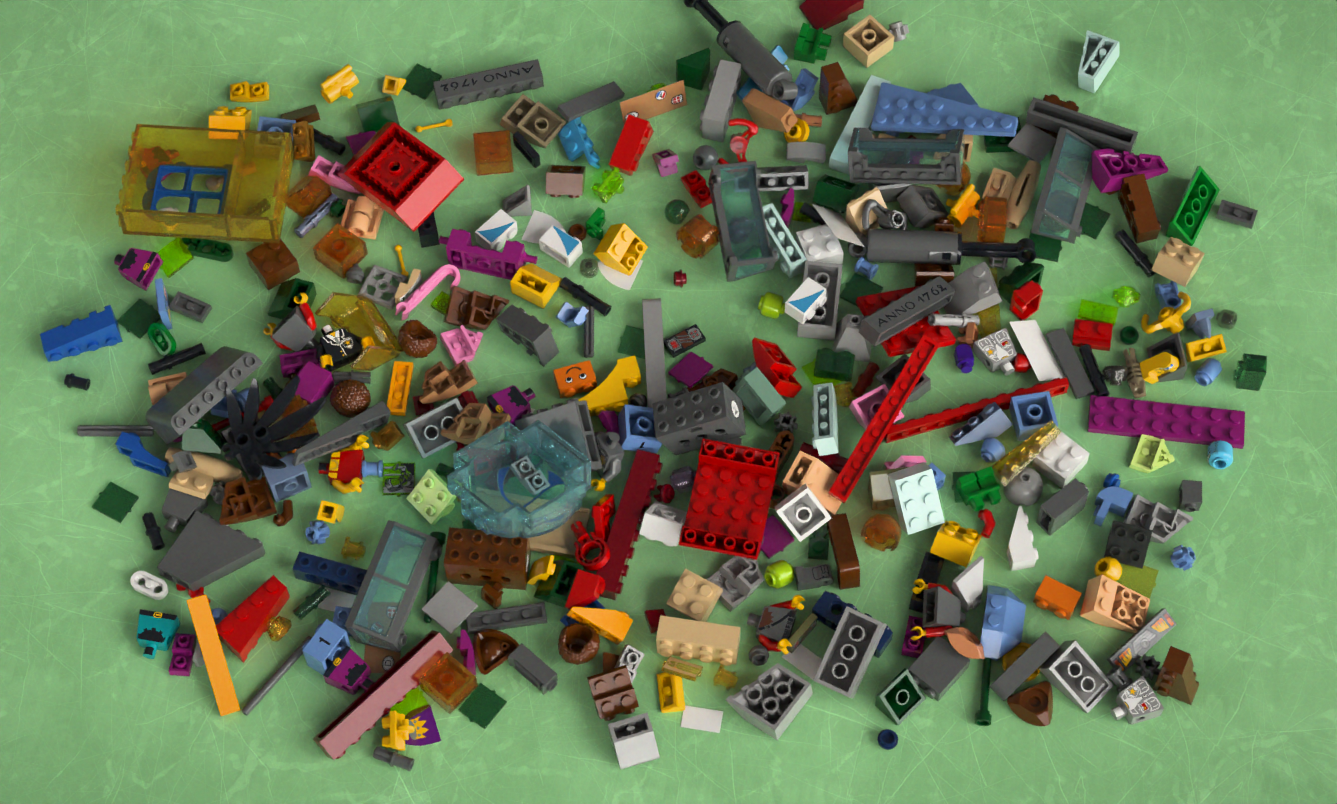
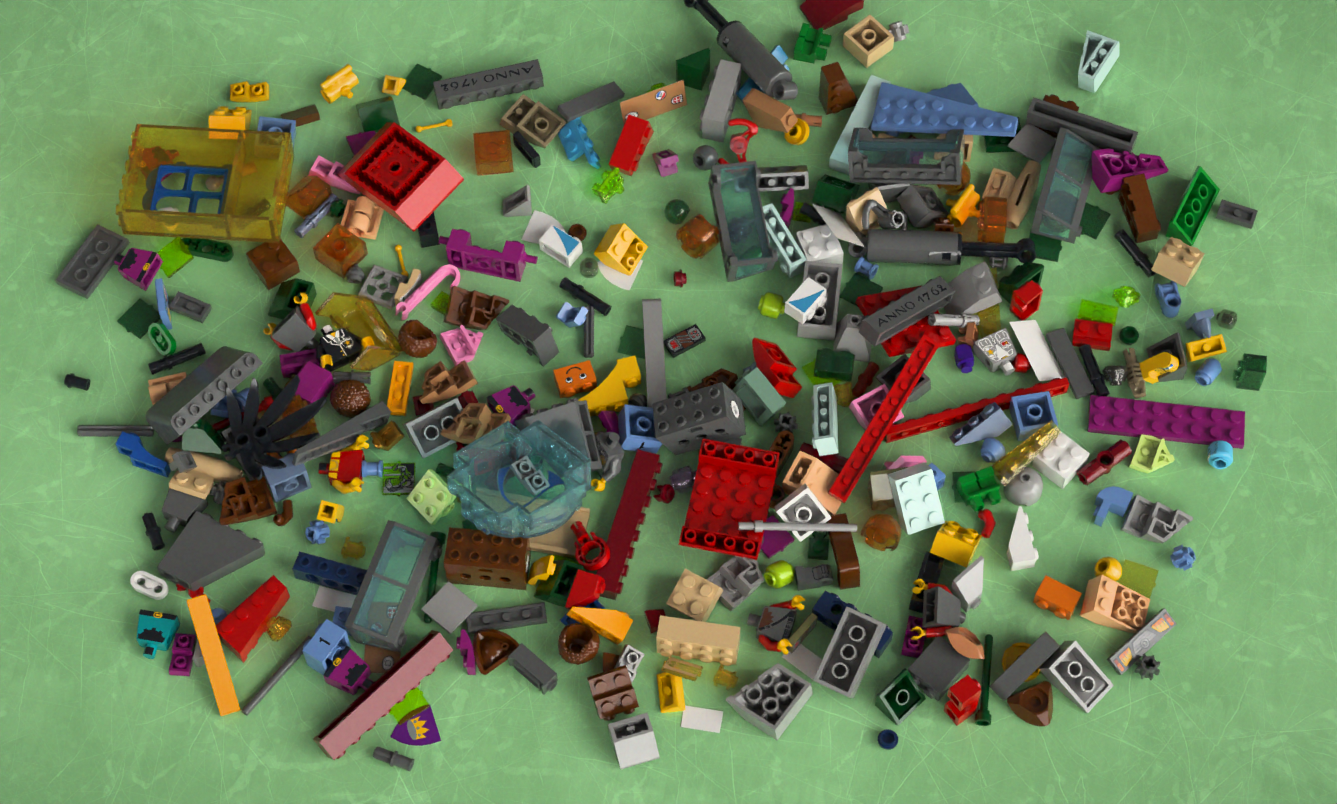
blue wedge [40,305,123,362] -> none
clear green piece [92,481,139,523] -> none
pearl gold bracket [292,121,315,162] -> none
clear green pin [293,585,331,620] -> none
black pin [300,121,346,155] -> none
yellow hips [382,710,415,751] -> none
clear orange brick [419,652,478,714] -> none
clear green piece [458,683,507,729] -> none
white brick [475,209,518,251] -> none
reddish brown tile [481,582,504,609] -> none
yellow slope [510,263,563,309] -> none
slope [546,165,586,198] -> none
green bracket [586,207,606,241] -> none
red plate [591,494,616,542] -> none
white slope [639,501,687,547] -> none
magenta piece [668,352,713,388] -> none
red slope [681,170,712,208] -> none
dark grey plate [749,645,769,666] -> none
medium blue brick [780,68,819,111] -> none
light grey slope [786,142,826,164] -> none
reddish brown slope [914,263,954,286] -> none
medium blue wedge [980,585,1026,661] -> none
dark grey brick [1036,478,1089,536] -> none
blue plate [1103,473,1121,488] -> none
pearl dark grey plate [1104,520,1153,569] -> none
dark grey bush [1106,665,1133,692] -> none
light grey torso [1110,676,1164,725] -> none
yellow piece [1141,292,1191,334] -> none
reddish brown wedge [1153,646,1199,705] -> none
dark grey brick [1179,480,1202,512] -> none
none -> dark grey plate [55,224,130,299]
none -> light grey bar [738,520,857,532]
none -> red arch [944,675,981,726]
none -> dark red piece [1077,440,1132,486]

